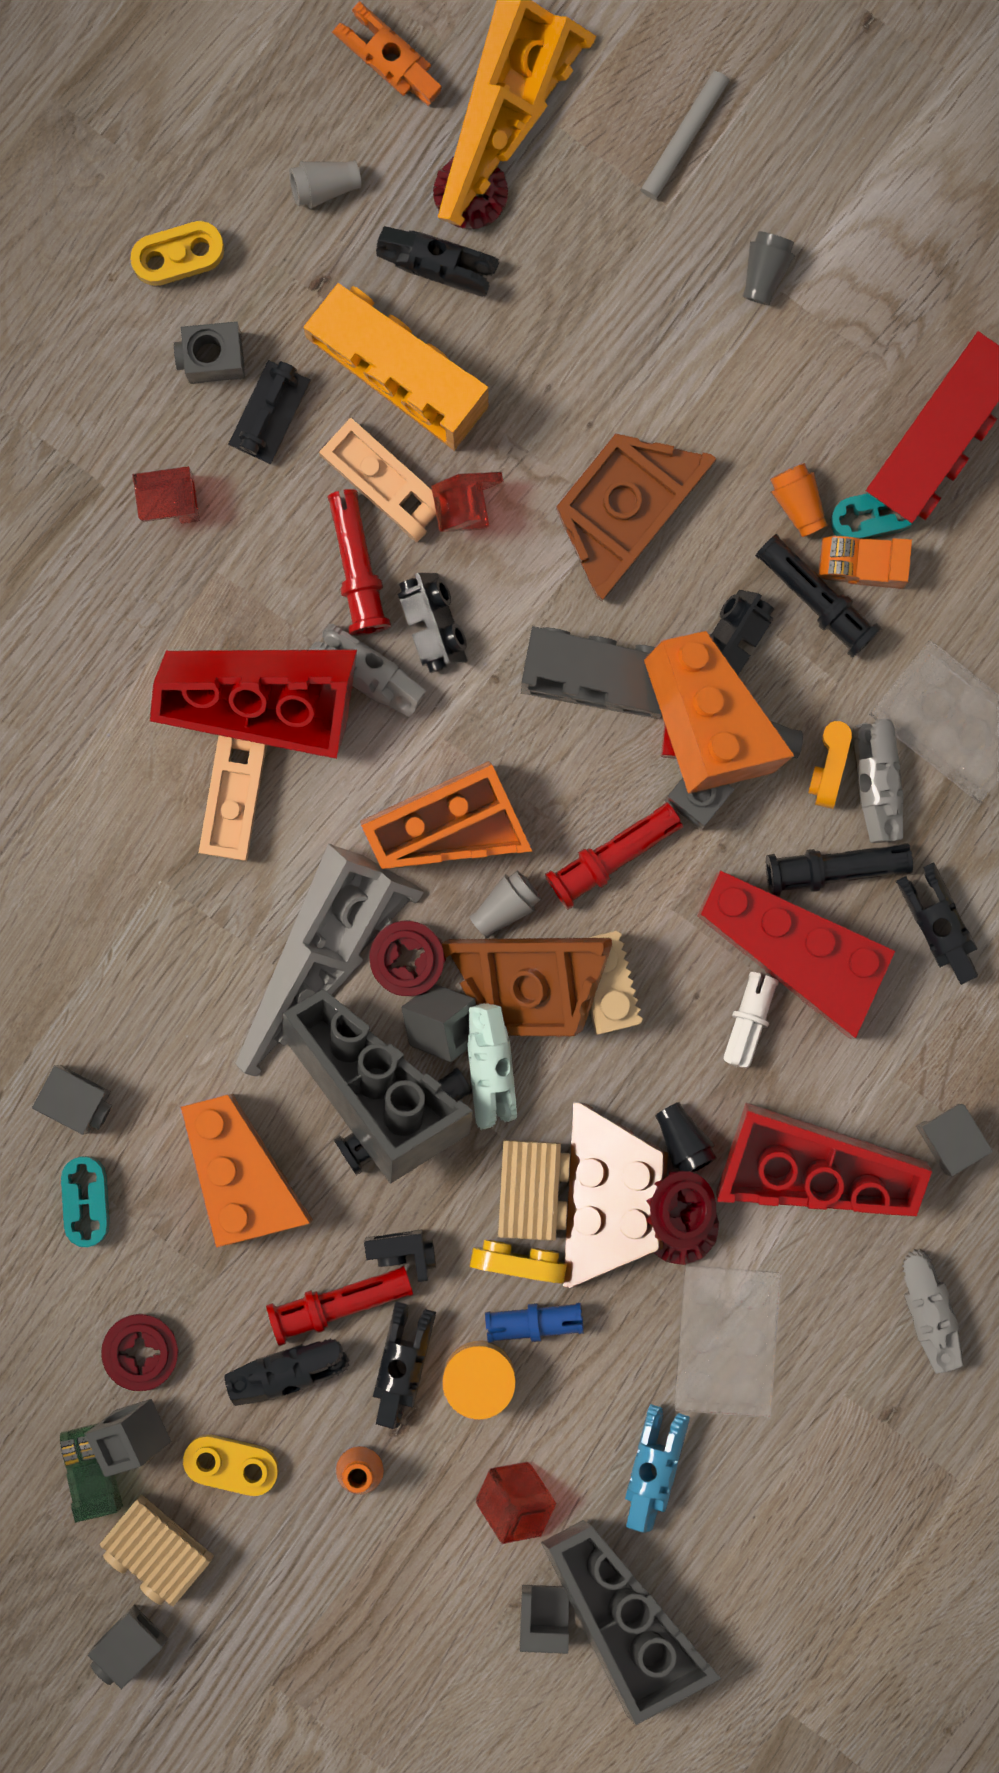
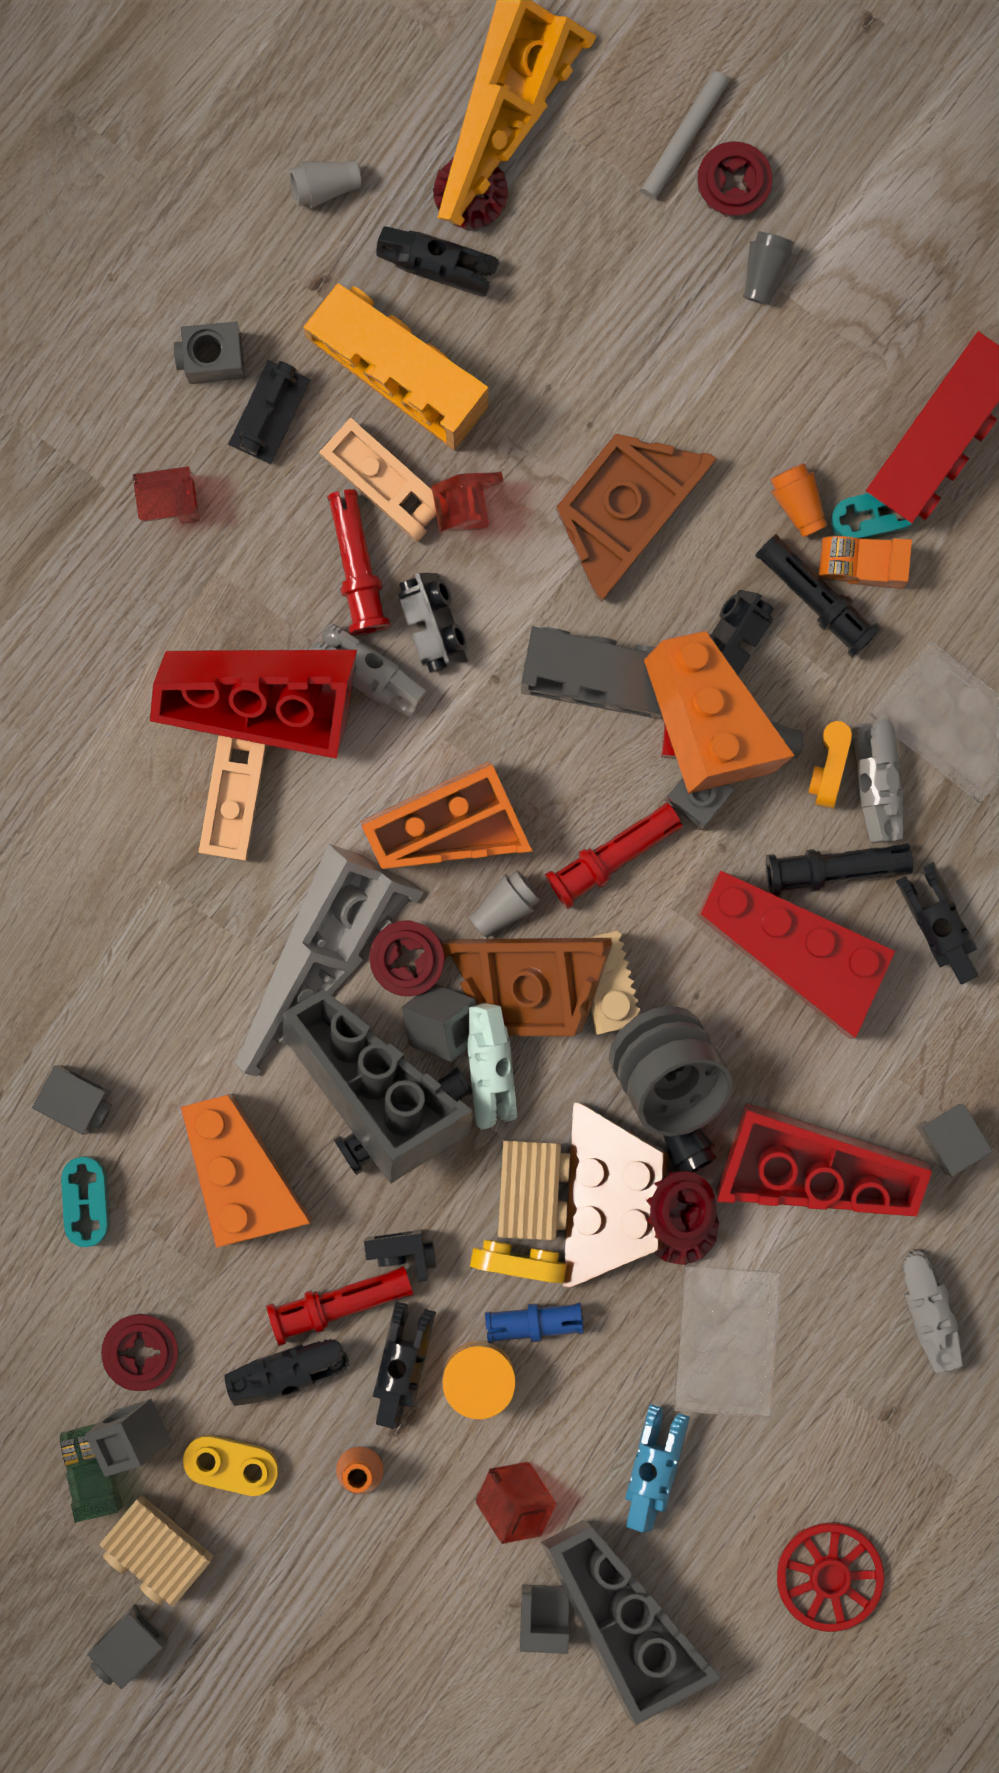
yellow plate [130,221,224,286] -> none
orange hinge [332,1,442,106] -> none
white axle [723,972,779,1068] -> none
none -> dark grey wheel [609,1006,733,1136]
none -> dark red gear [697,141,772,217]
none -> red wheel [777,1522,884,1632]

